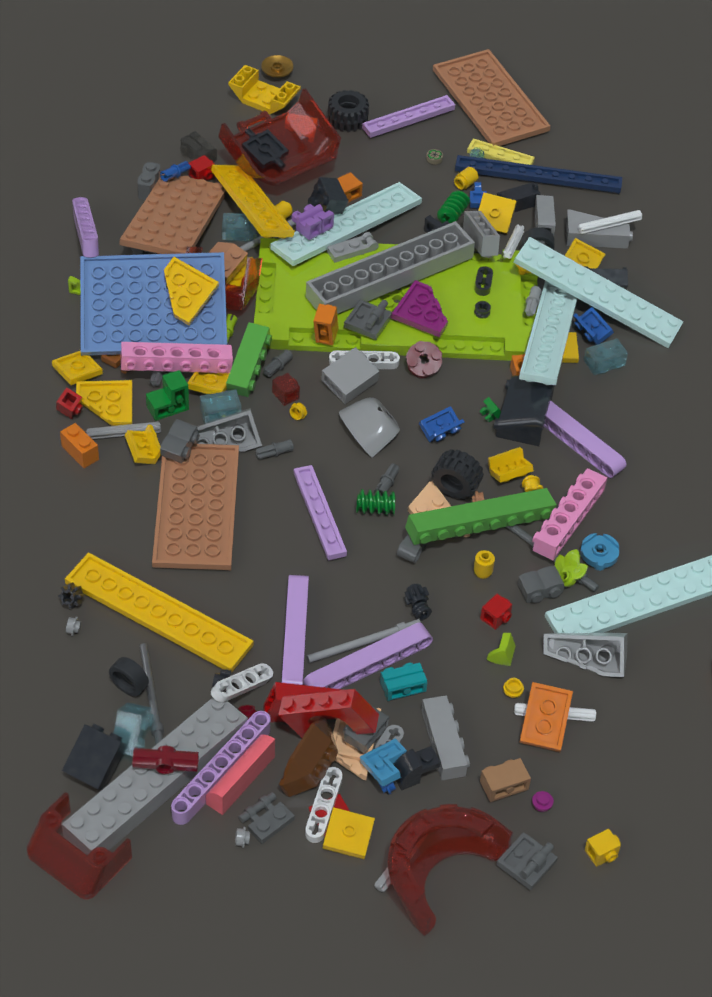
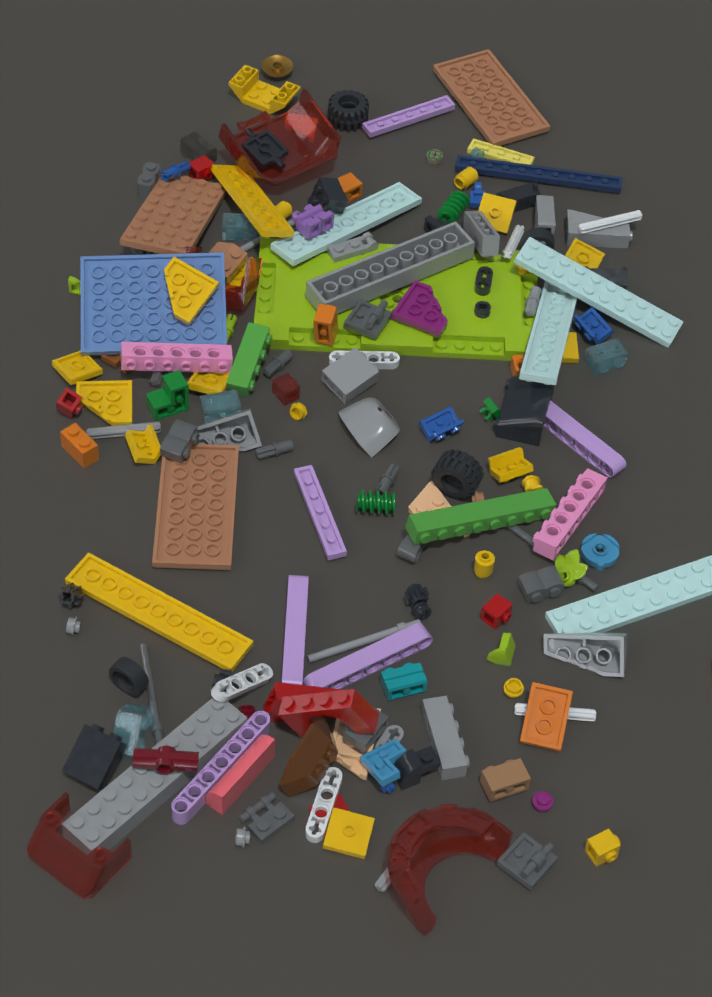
lavender beam [72,197,99,257] -> none
plate [406,341,442,378] -> none

